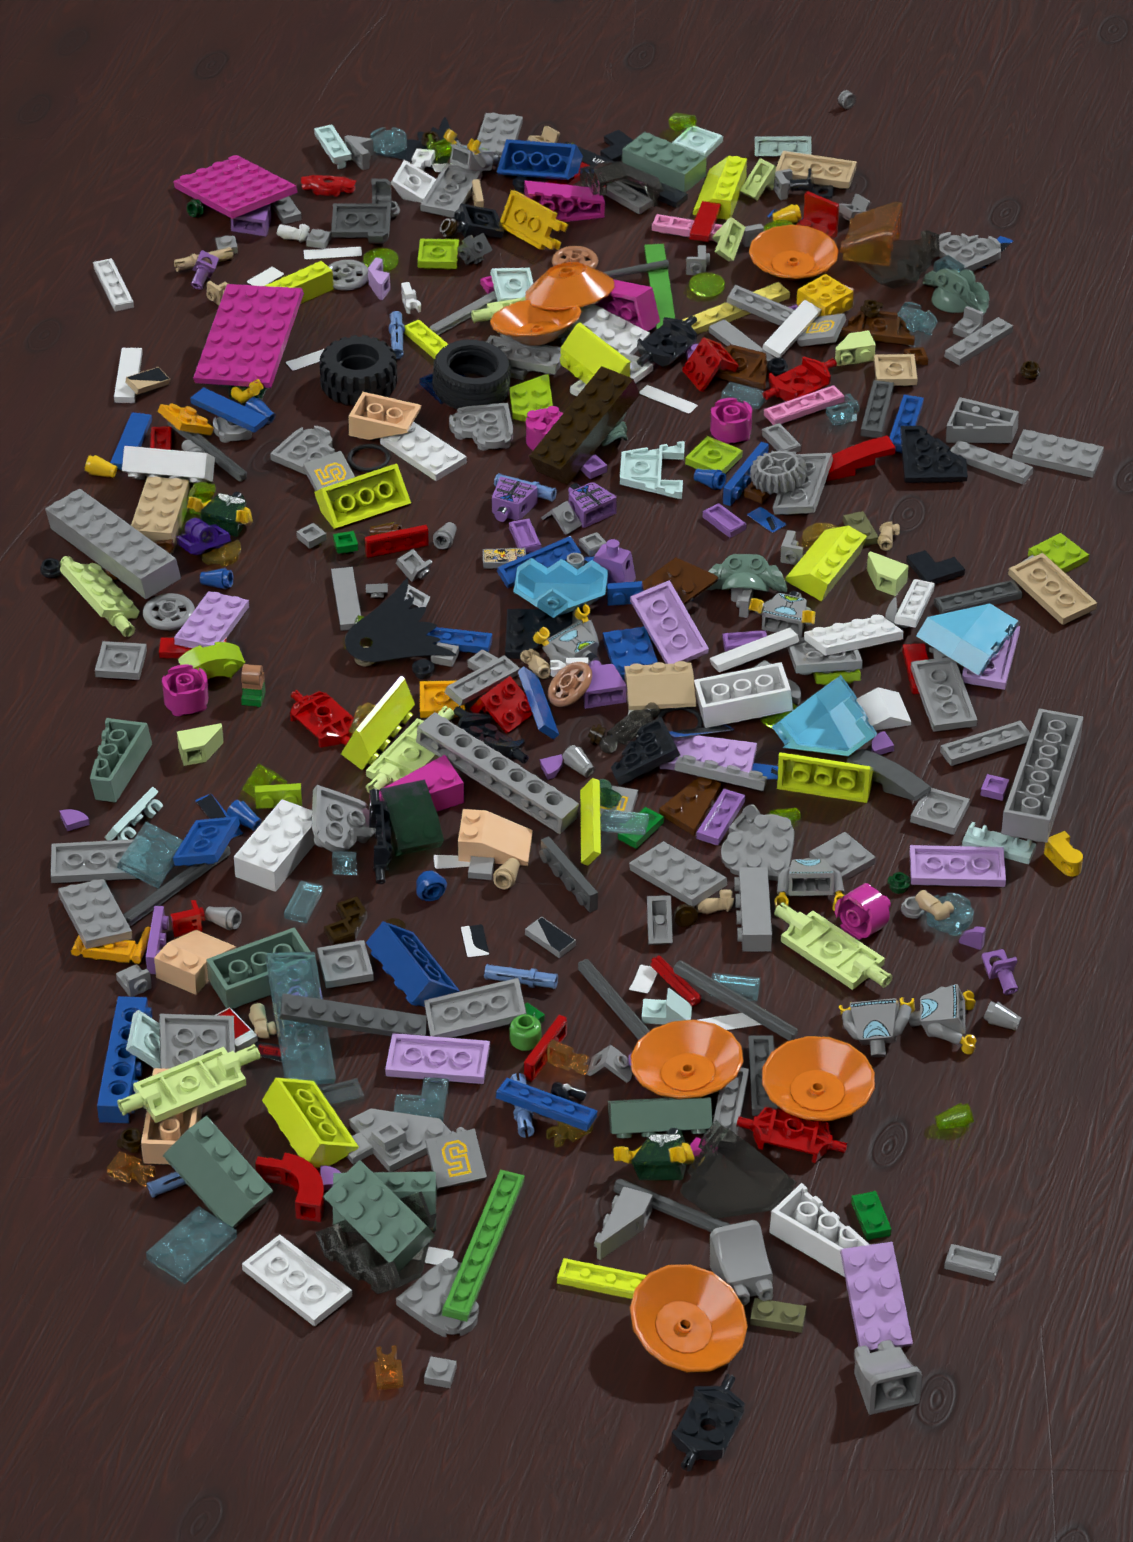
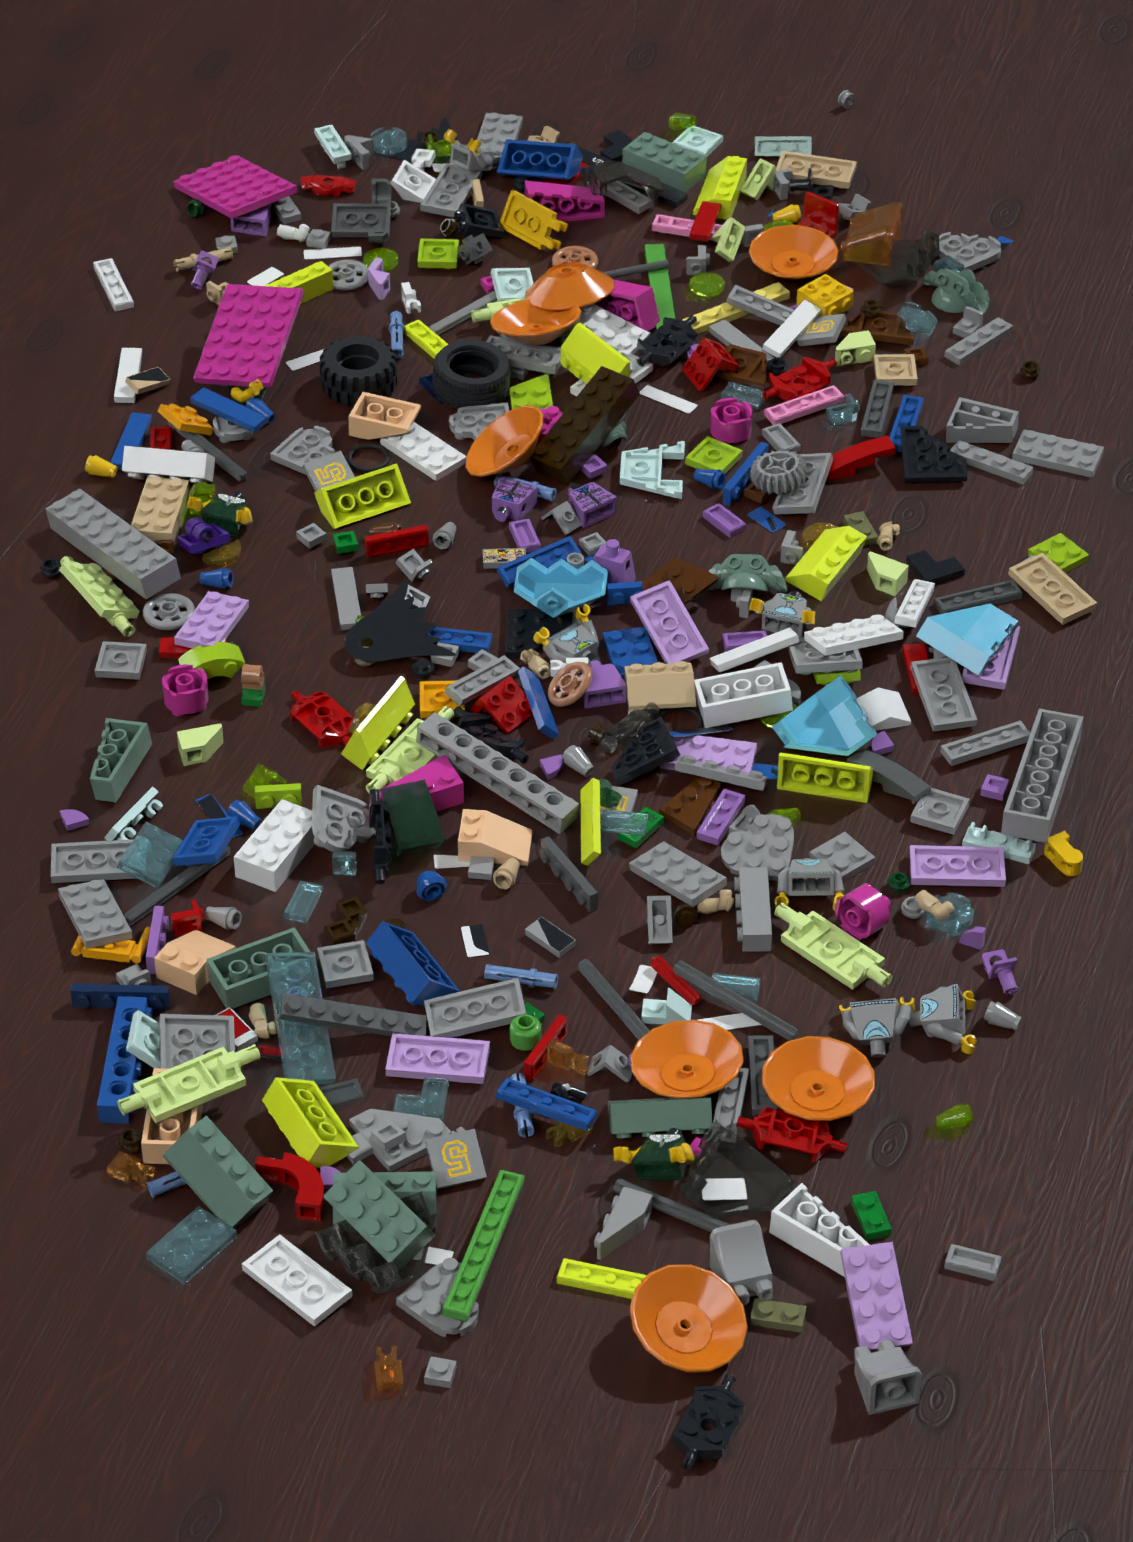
none -> dark blue plate [70,984,170,1010]
none -> orange dish [465,405,543,477]
none -> white sticker [700,1178,747,1200]

